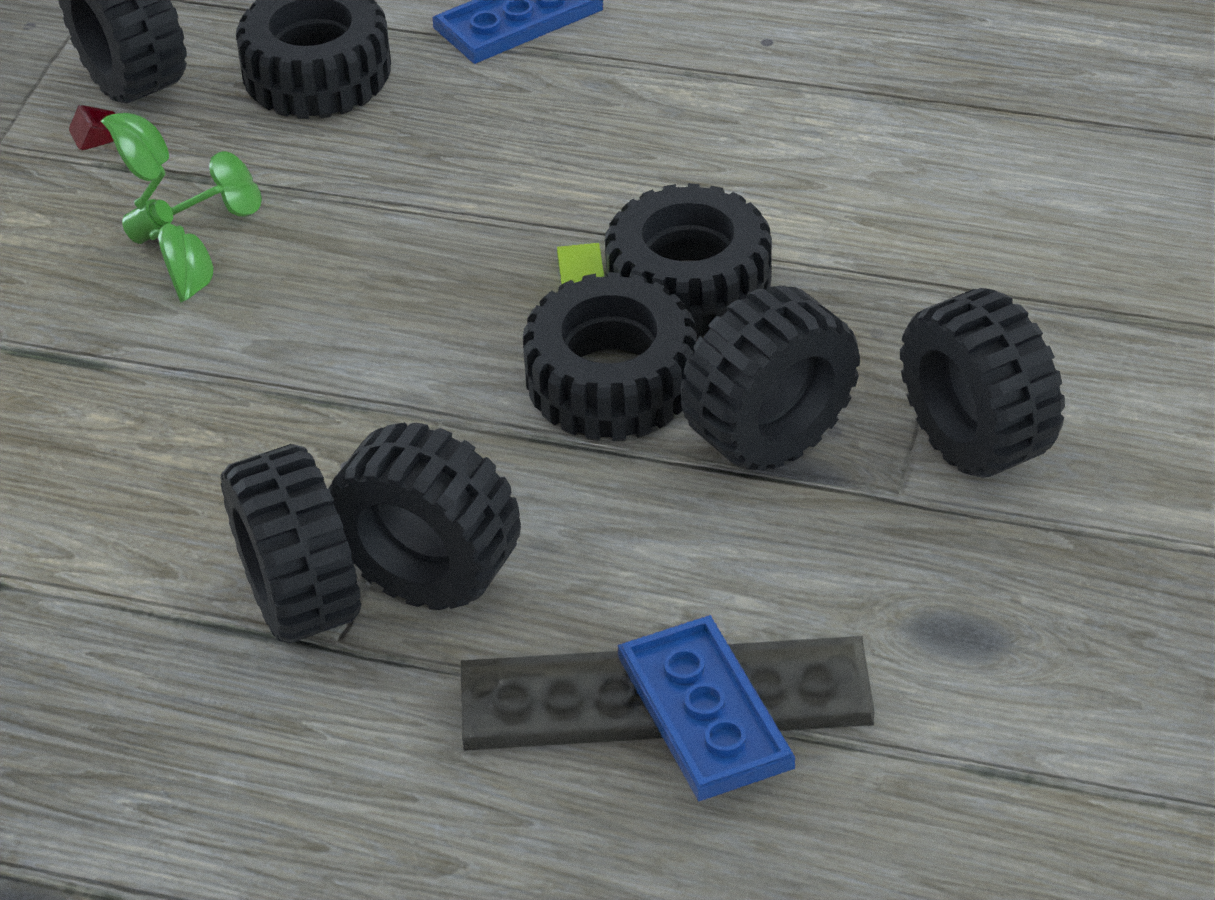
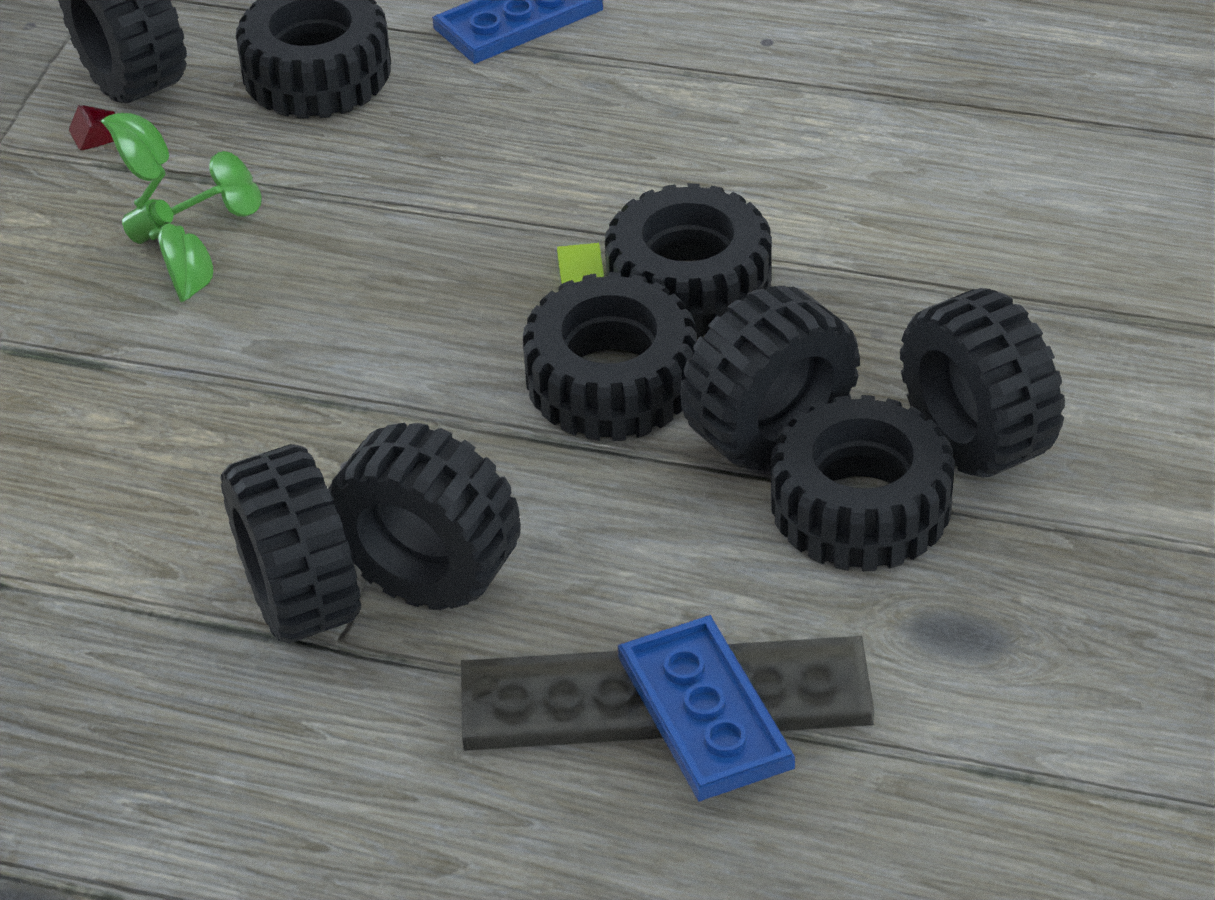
none -> black tyre [771,395,955,572]

